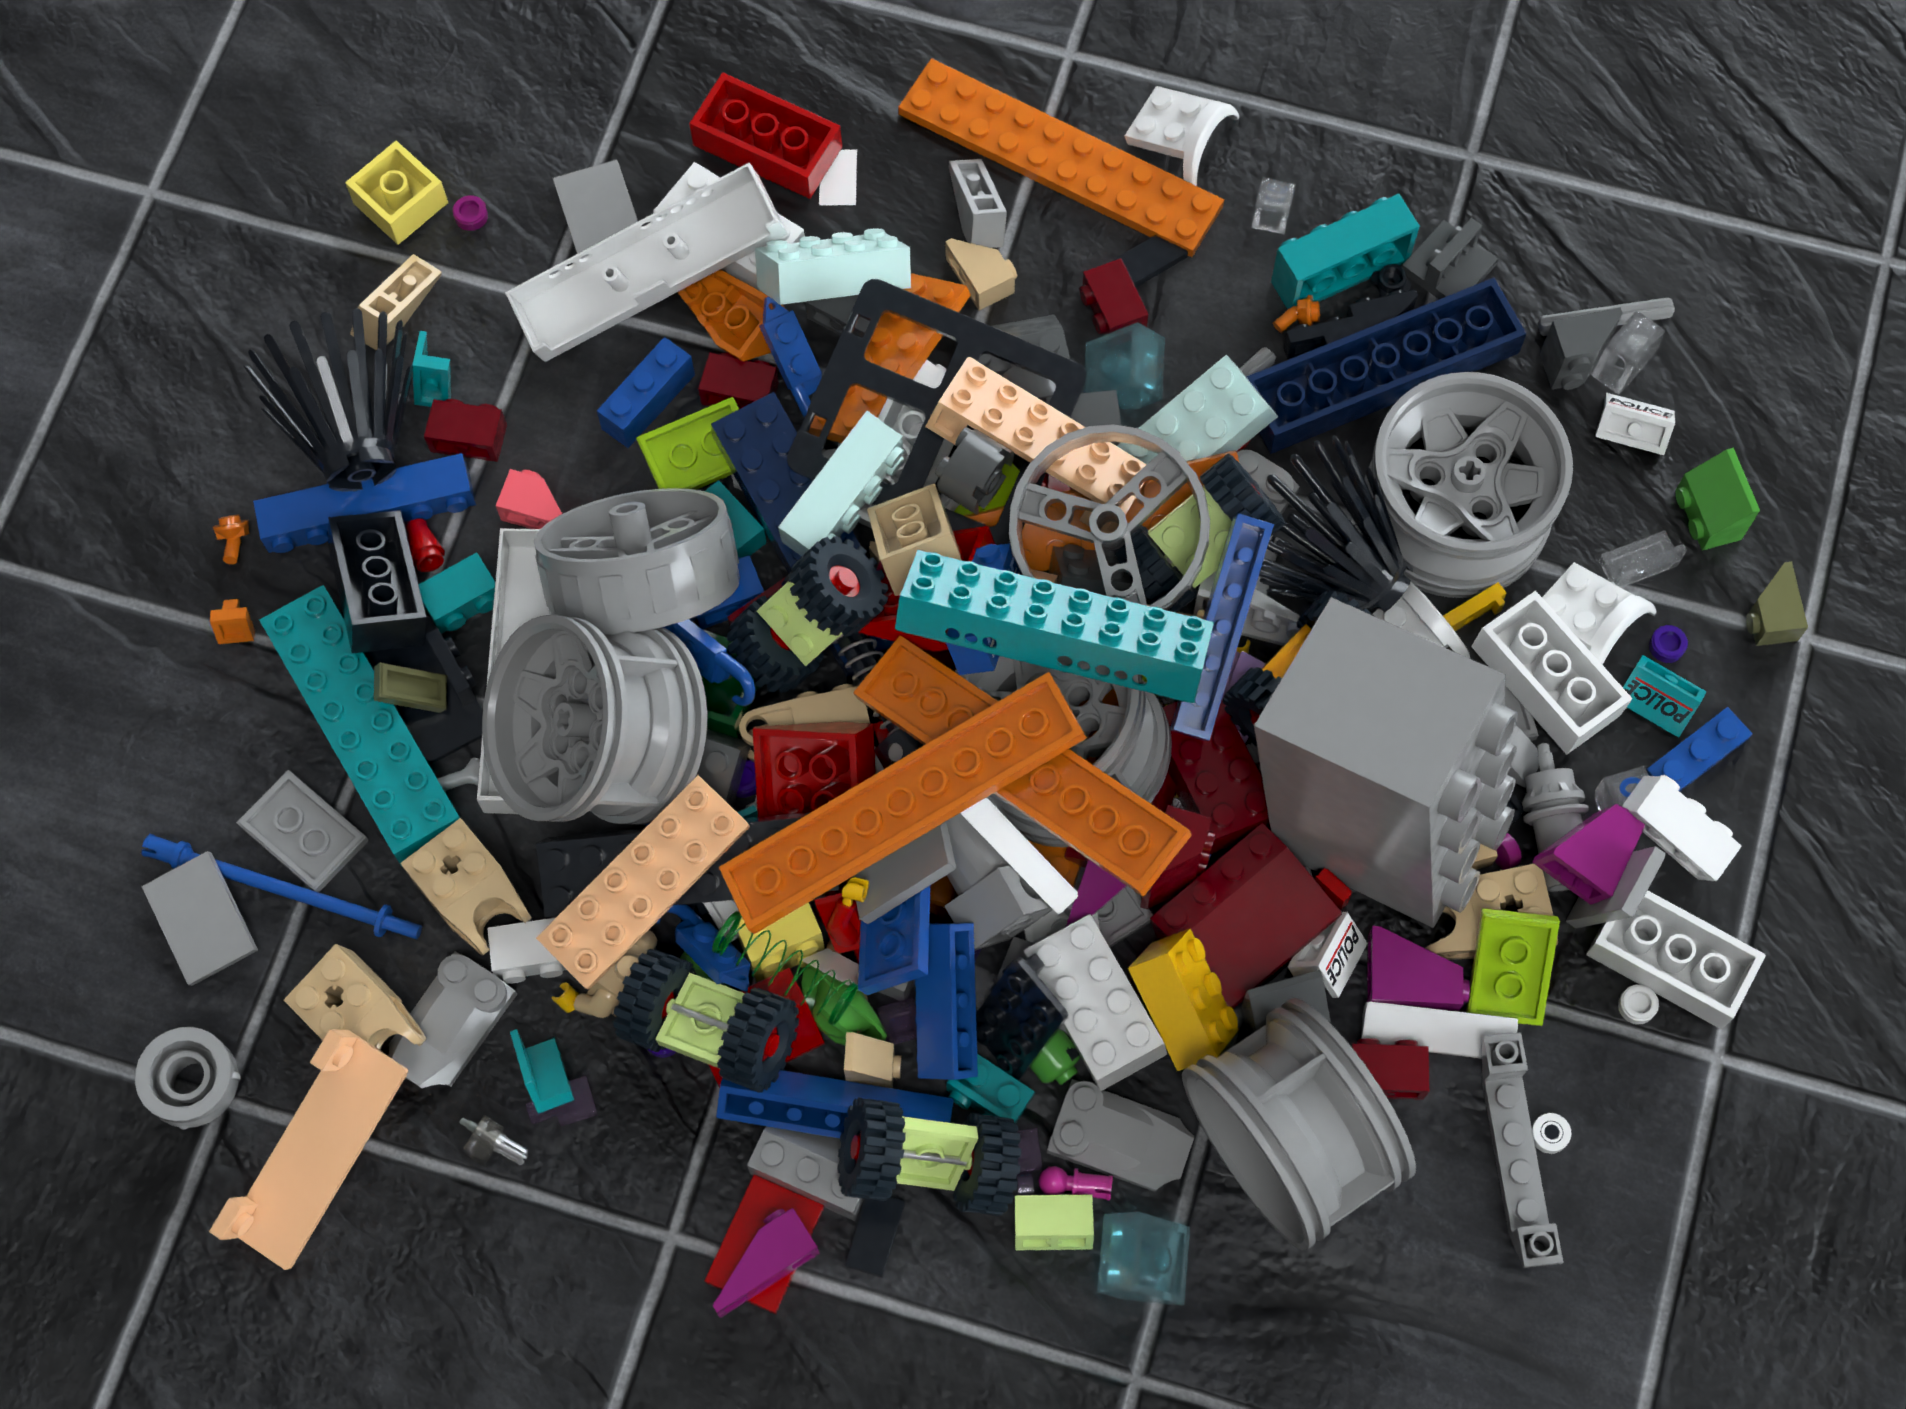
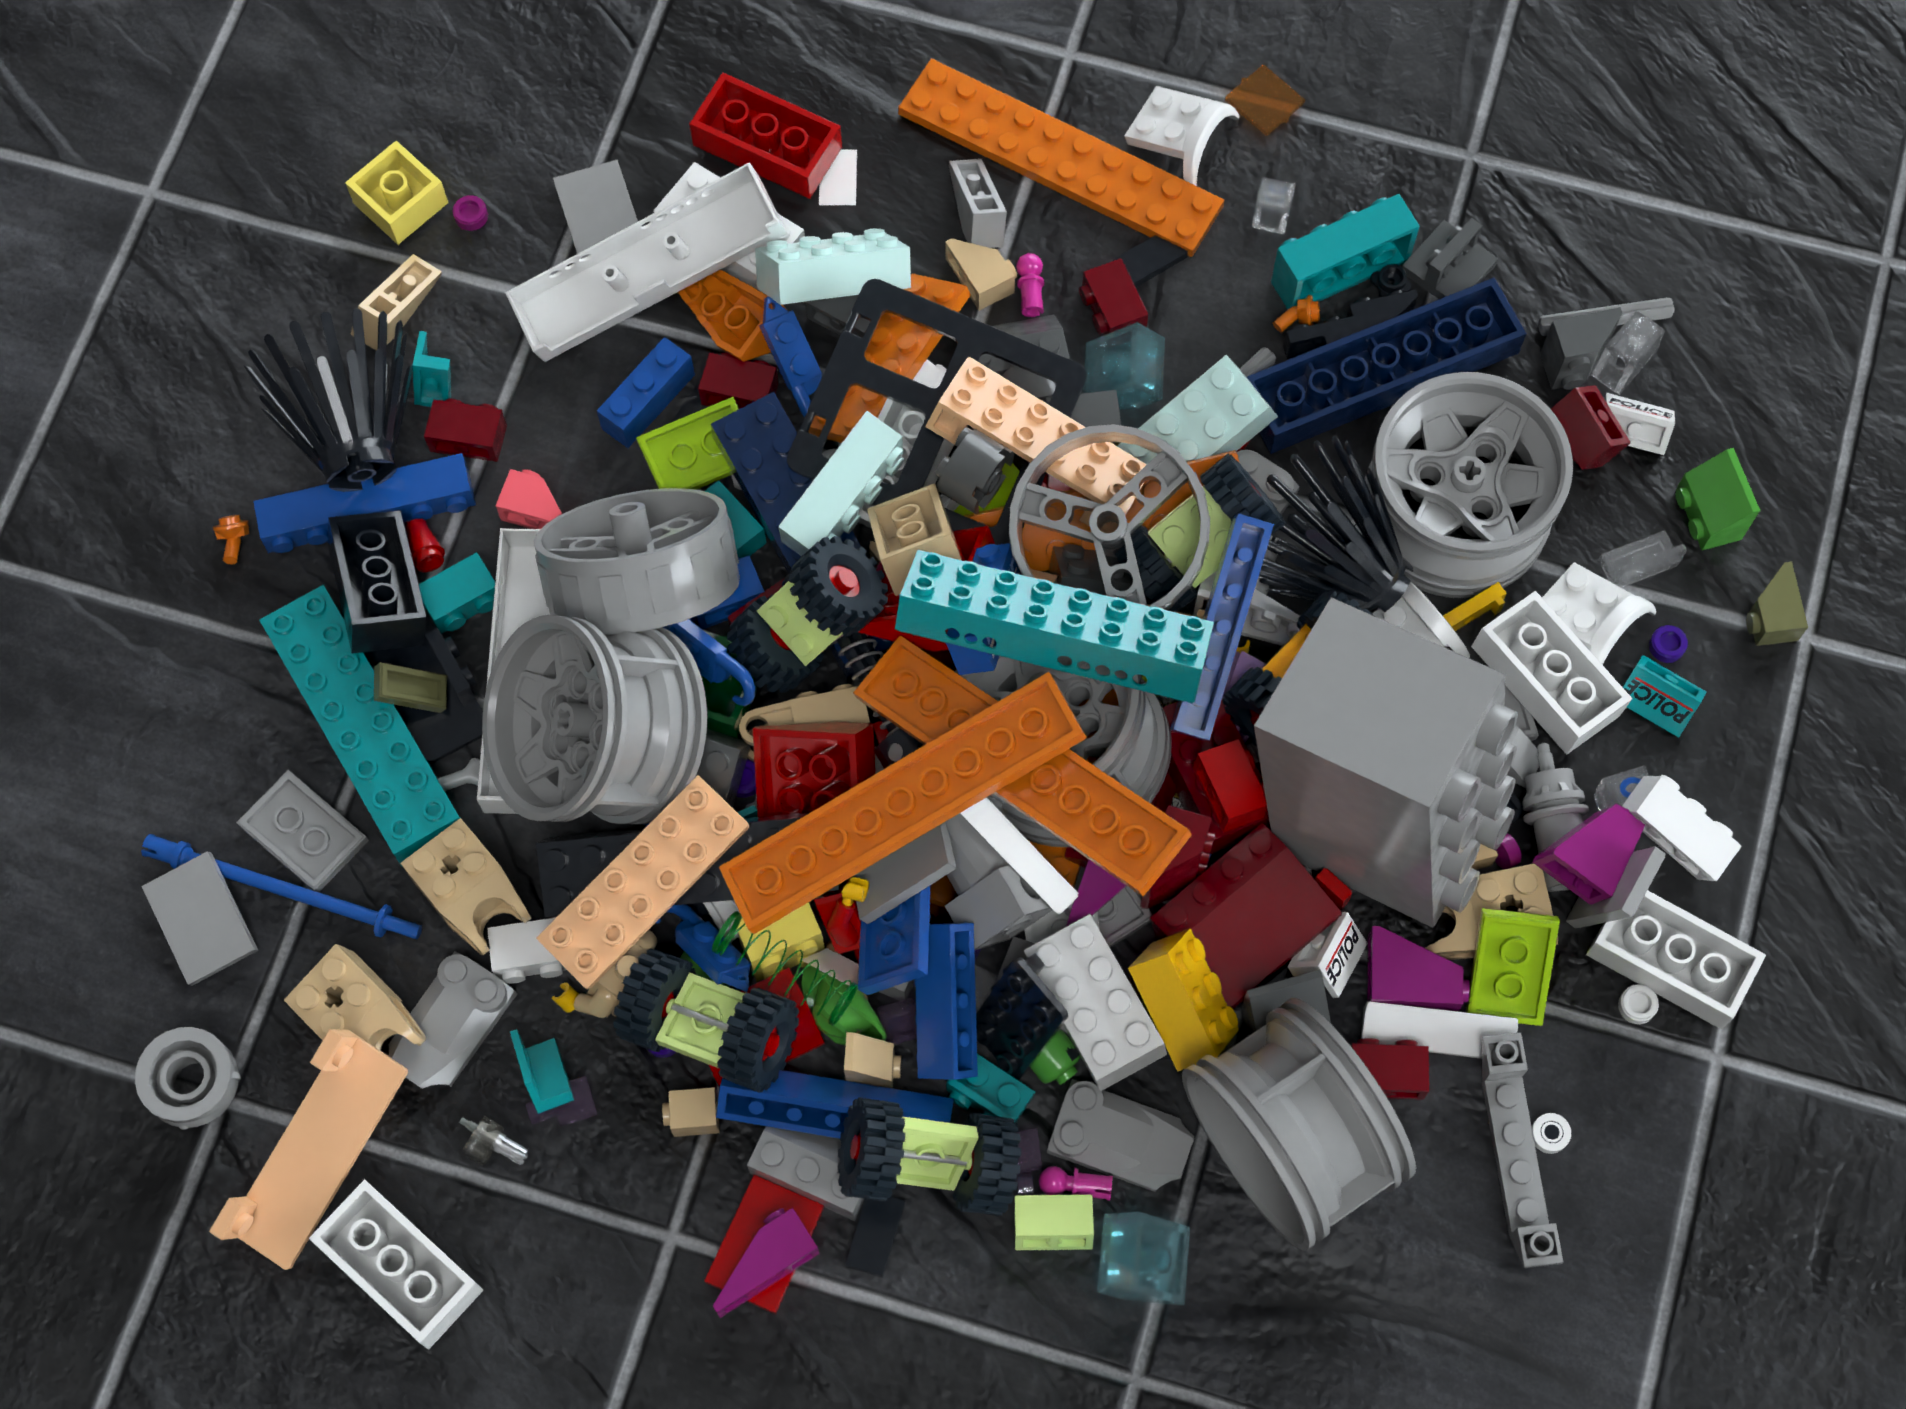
orange tile [210,599,255,644] -> none
blue plate [1644,707,1753,792] -> none
none -> white brick [309,1179,483,1350]
none -> tan brick [662,1087,720,1137]
none -> dark pink pin [1016,253,1044,317]
none -> red brick [1192,739,1268,833]
none -> clear orange piece [1225,64,1305,136]
none -> dark red brick [1551,385,1631,470]

